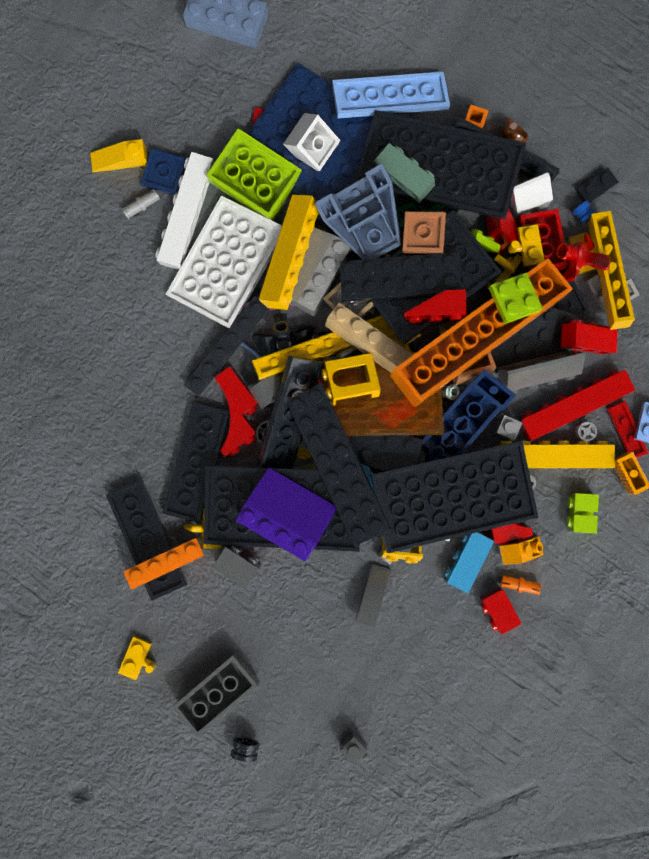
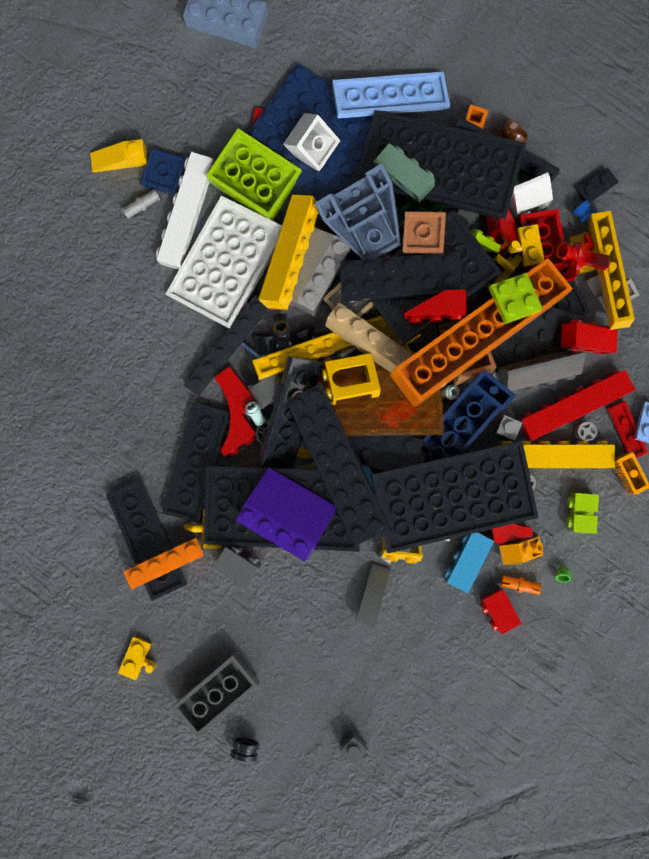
none -> light aqua pin [245,402,266,426]
none -> bright green hinge [555,566,571,583]

